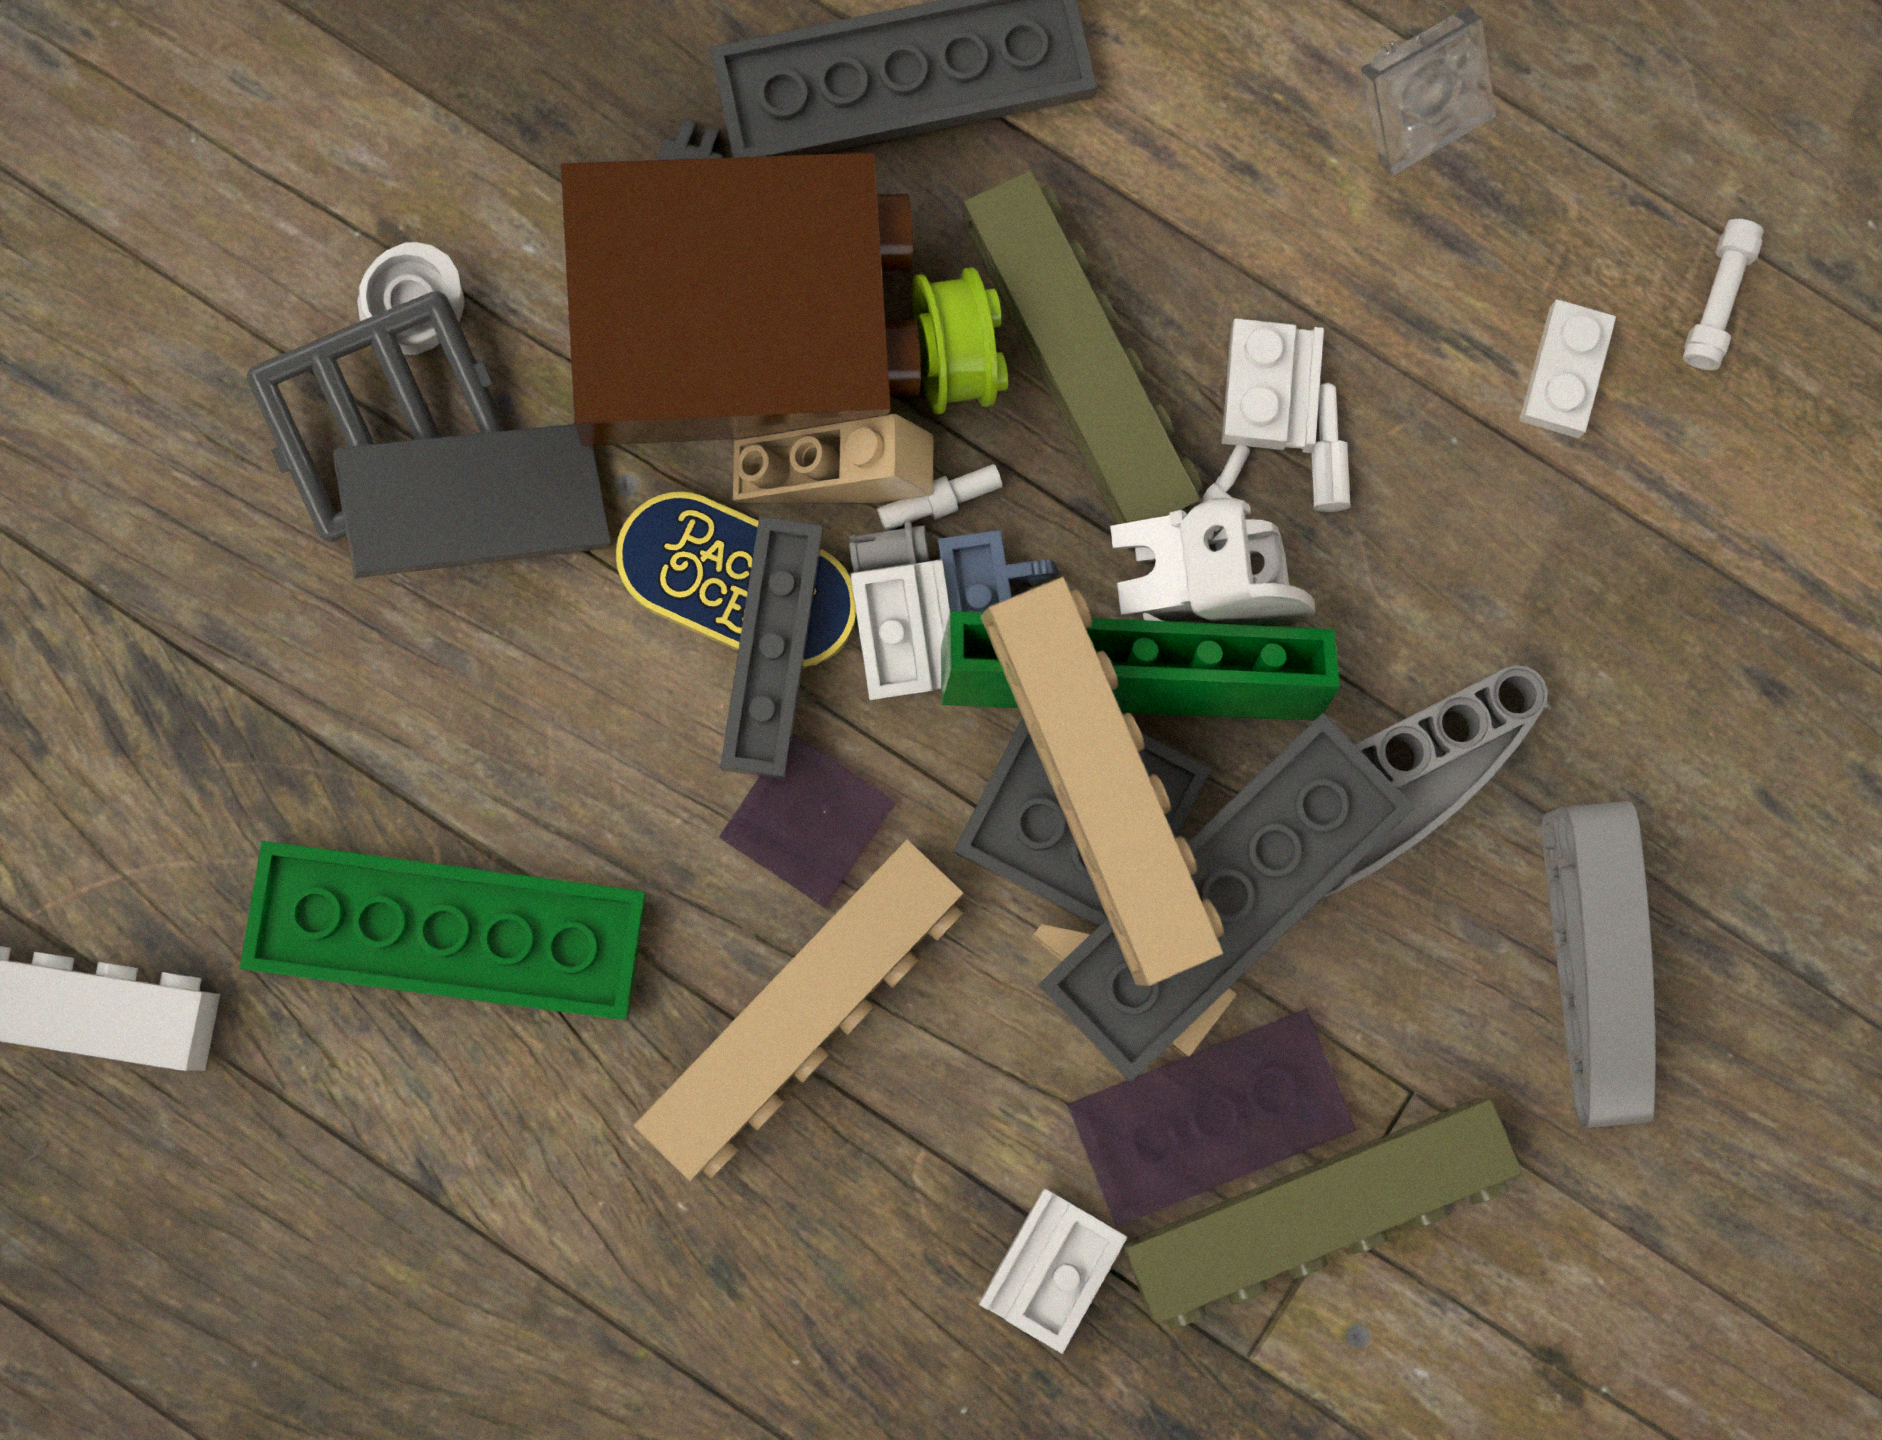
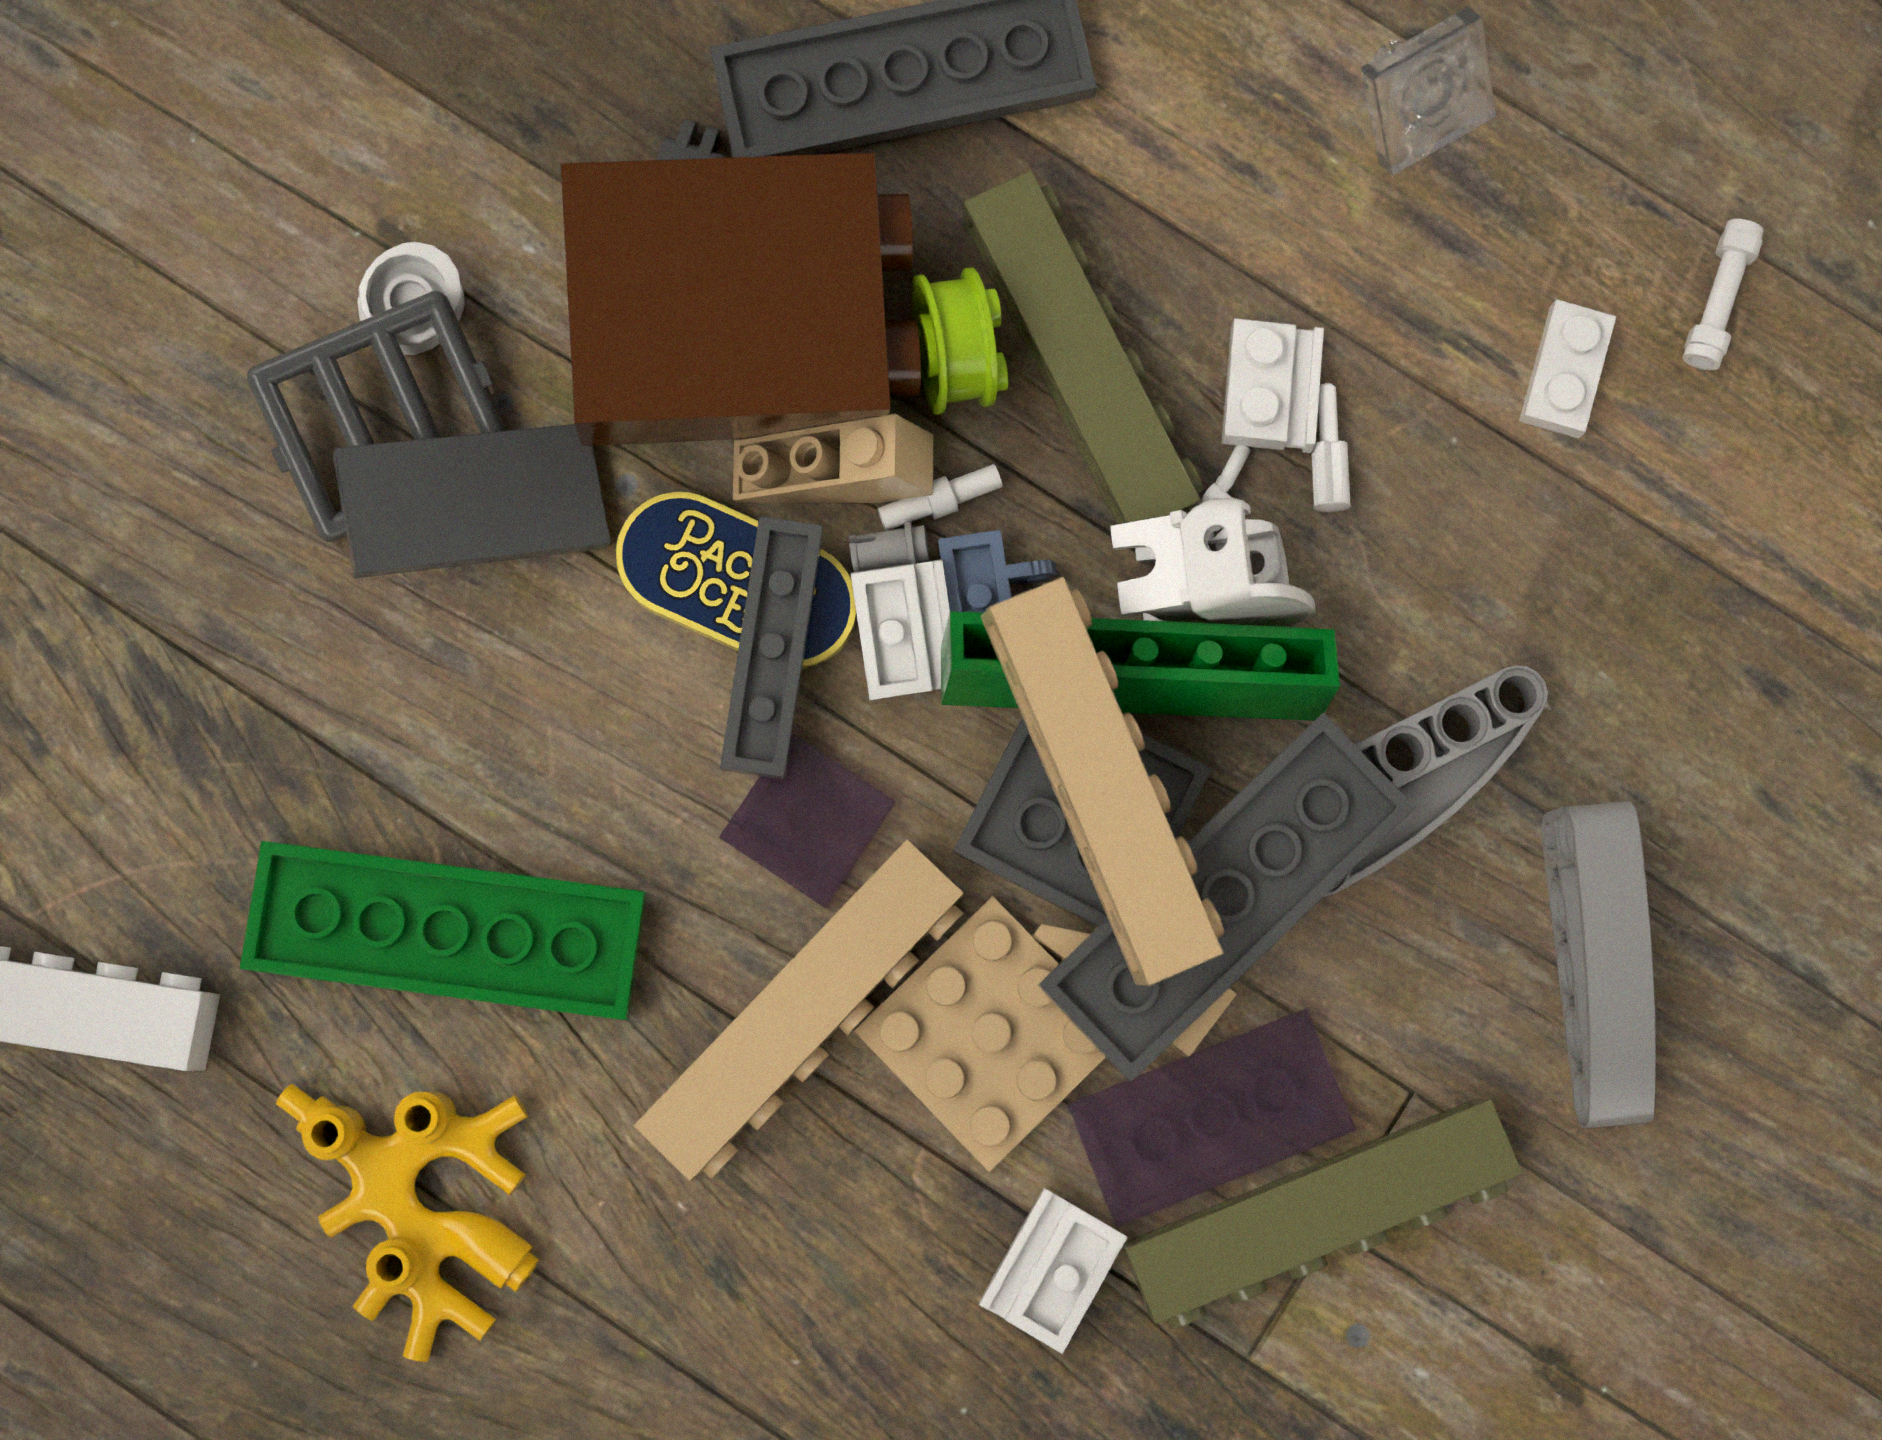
none -> yellow plant [276,1083,540,1362]
none -> tan plate [854,896,1105,1172]

